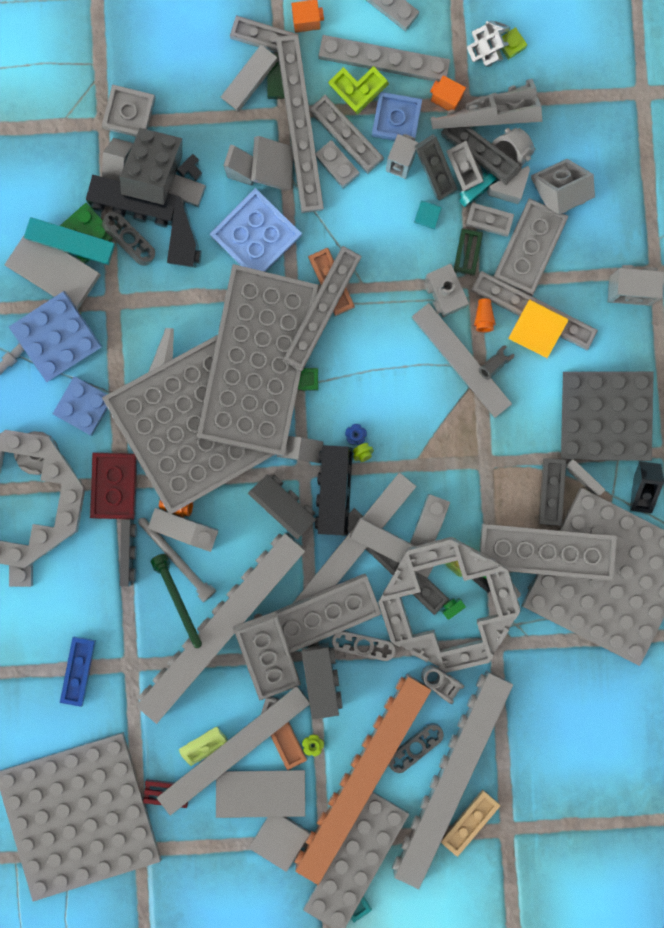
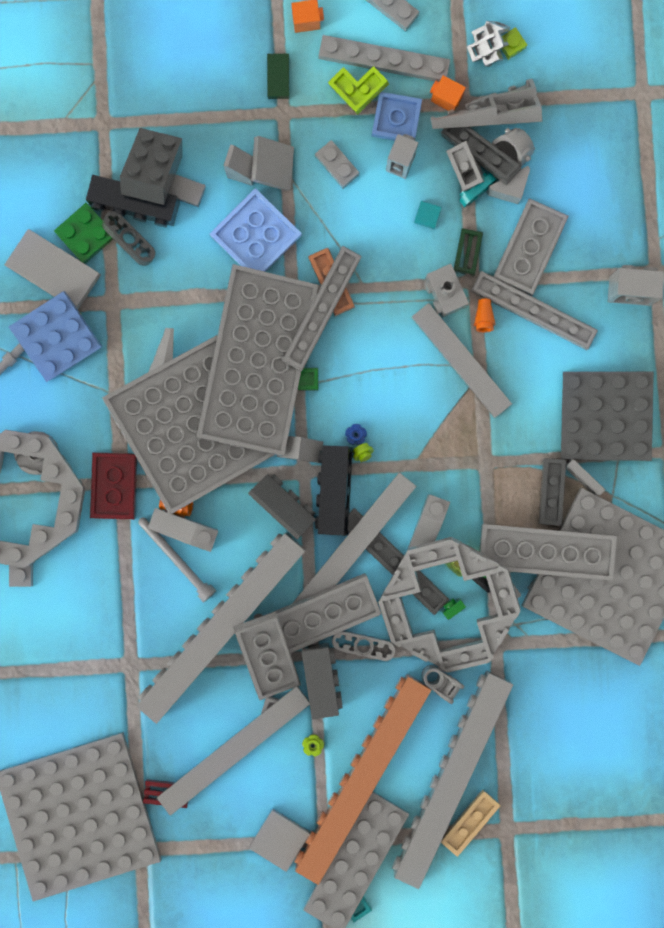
teal tile [23,217,115,265] -> none
medium blue plate [53,376,108,436] -> none
blue plate [60,636,96,707] -> none
light grey plate [102,85,156,137] -> none
light grey slope [102,138,133,181] -> none
dark grey plate [120,519,137,587] -> none
dark green piece [150,554,202,649] -> none
black slope [167,196,202,268] -> none
black tile [177,154,202,181] -> none
yellowish green plate [179,727,228,766] -> none
light grey tile [216,770,305,818] -> none
light grey tile [221,45,279,112] -> none
light grey tile [230,15,298,53] -> none
nougat tile [271,721,307,770] -> none
light grey plate [276,35,324,213] -> none
light grey tile [309,95,384,174] -> none
light grey tile [349,517,434,578] -> none
dark grey beam [389,723,444,773] -> none
dark grey tile [414,134,457,201] -> none
light grey plate [466,203,514,237] -> none
dark grey bar [479,345,515,380] -> none
yellow tile [508,299,569,358] -> none
light grey slope [531,159,595,215] -> none
black slope [630,461,664,513] -> none

